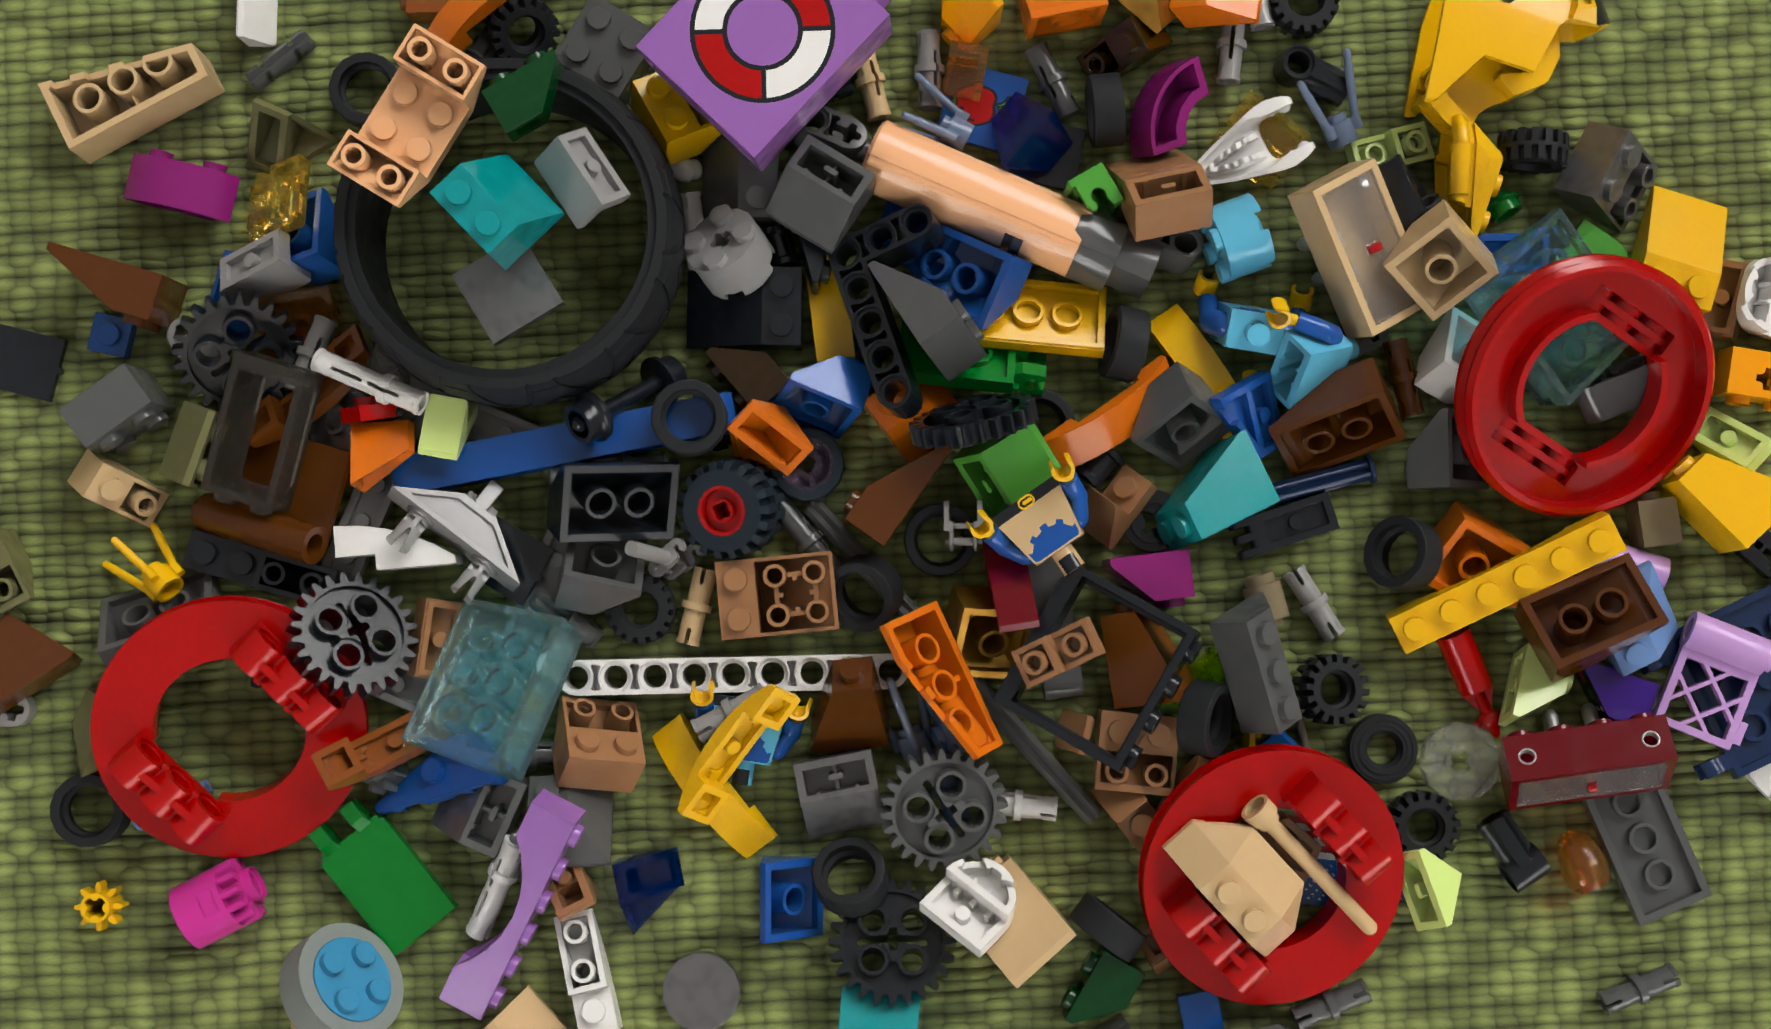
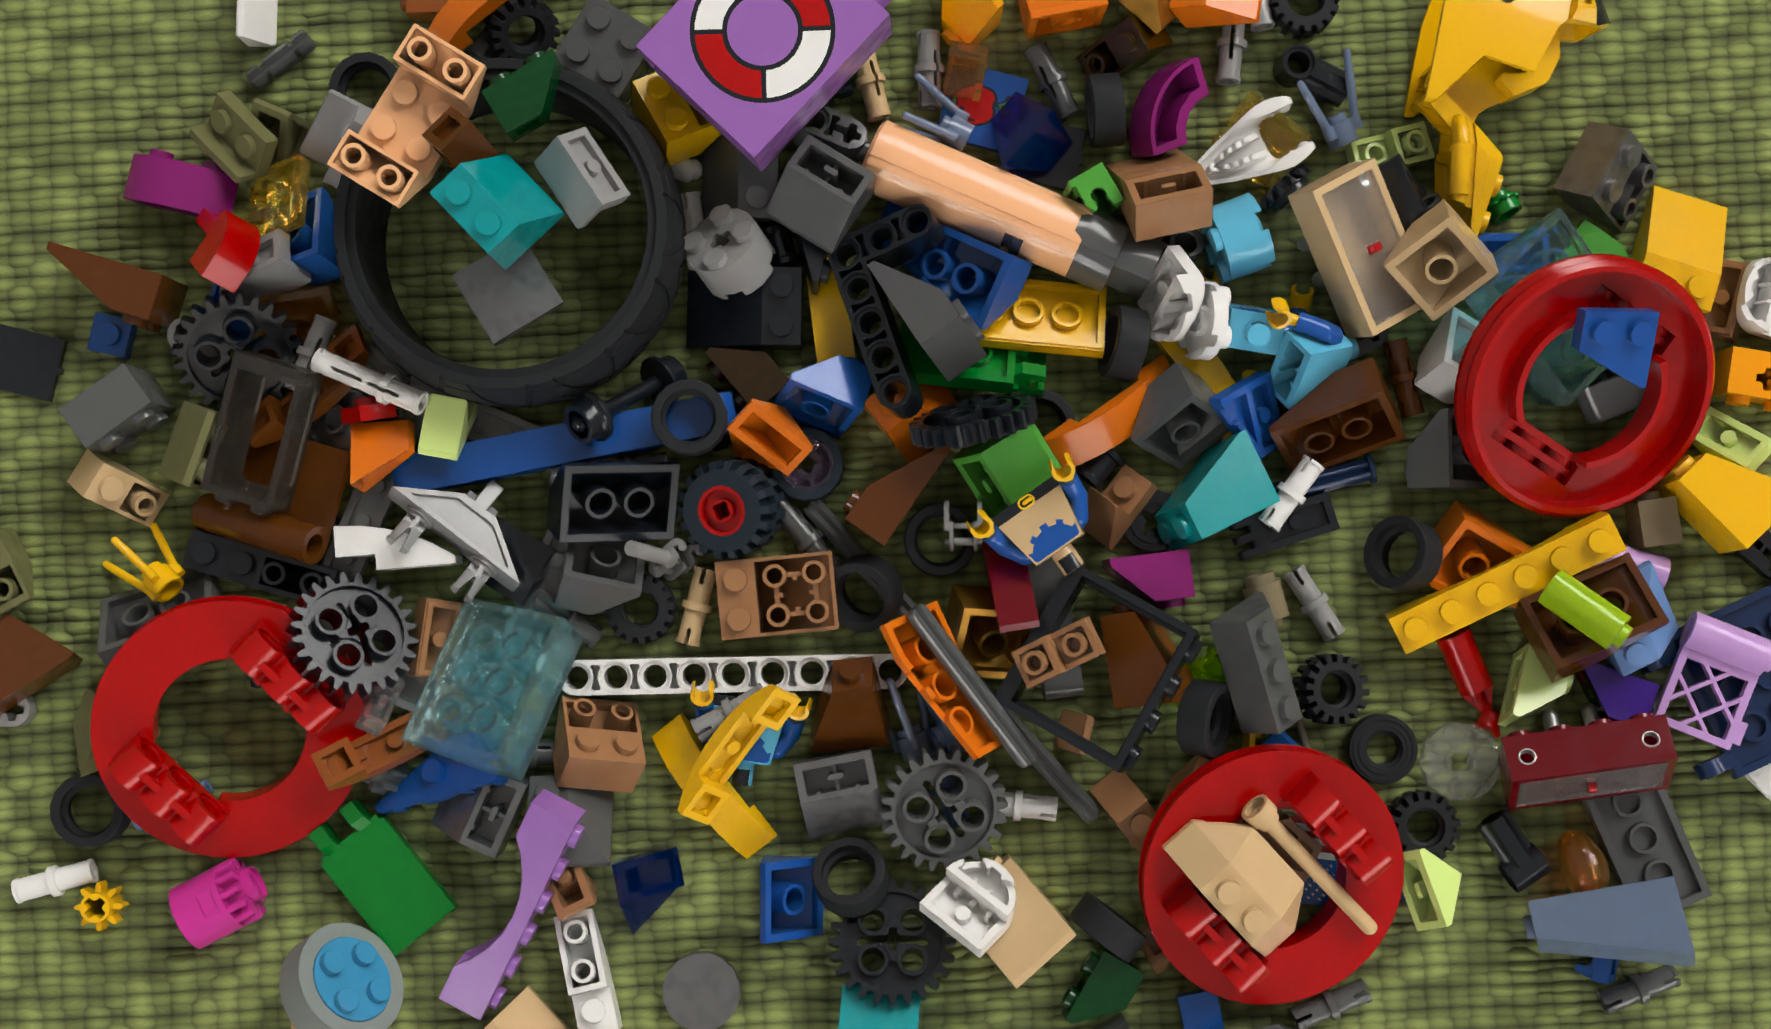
tan wedge [38,43,225,164] -> none
white pin [466,833,521,941] -> none
medium nougat slope [1094,708,1178,796] -> none
black tyre [1497,127,1569,175] -> none
none -> white pin [11,858,99,904]
none -> olive bracket [189,90,278,183]
none -> red brick [190,208,260,293]
none -> light grey panel [299,89,373,188]
none -> clear piece [355,684,402,737]
none -> reddish brown brick [422,106,498,169]
none -> dark grey axle [906,603,1038,768]
none -> white slope [1137,245,1205,342]
none -> white plate [1177,281,1232,360]
none -> white pin [1258,454,1325,532]
none -> black gear [1259,164,1312,215]
none -> sand blue slope [1523,876,1695,967]
none -> lime brick [1537,569,1634,650]
none -> blue wing [1571,307,1660,388]
none -> blue tile [1575,957,1619,984]

